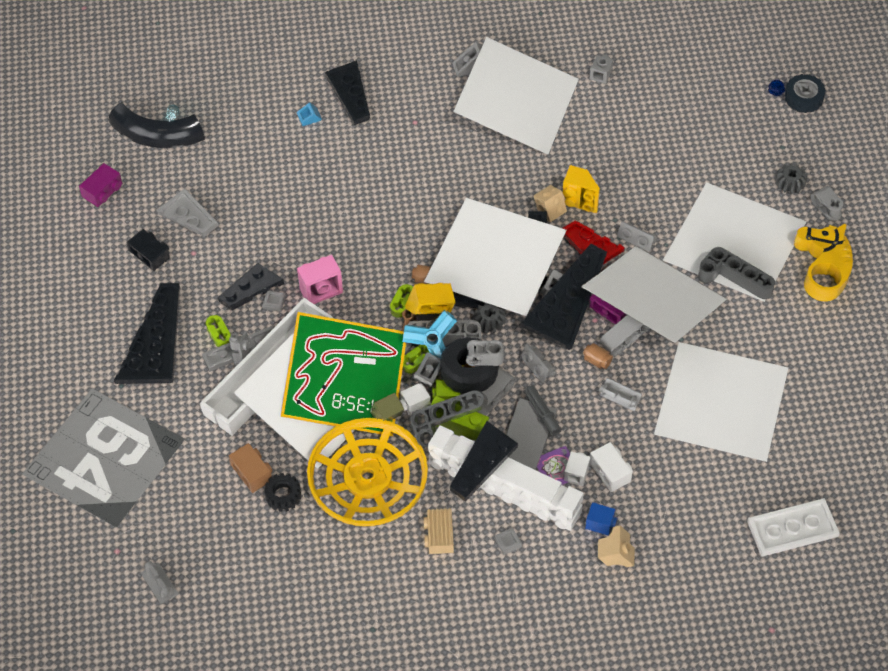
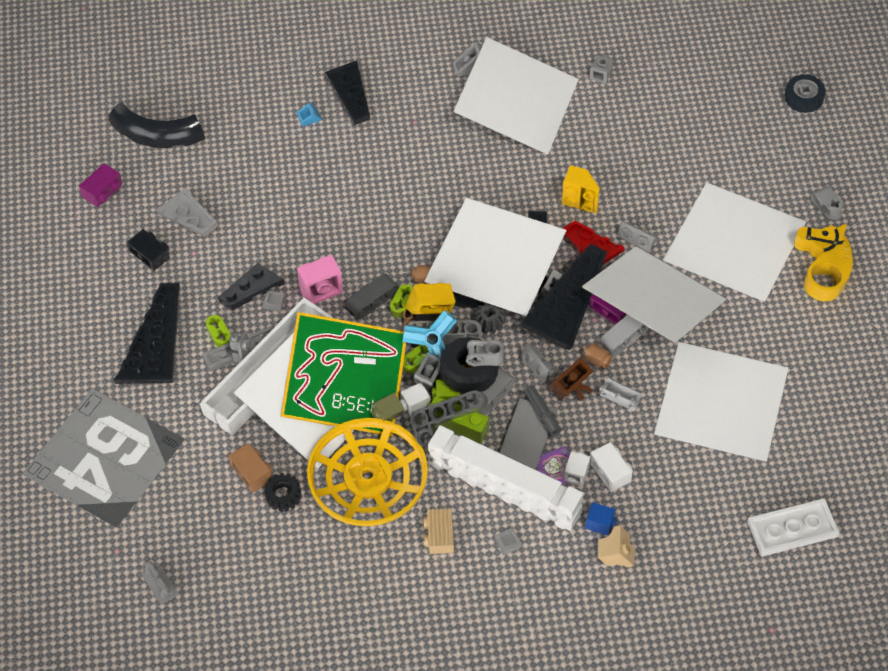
clear light blue piece [166,103,180,121] -> none
black wing [450,421,518,502] -> none
tan head [534,185,567,222] -> none
dark grey beam [698,247,775,299] -> none
clear blue plate [768,80,785,96] -> none
dark grey gear [775,163,807,195] -> none
none -> dark grey beam [346,273,399,319]
none -> reddish brown brick [548,357,594,401]

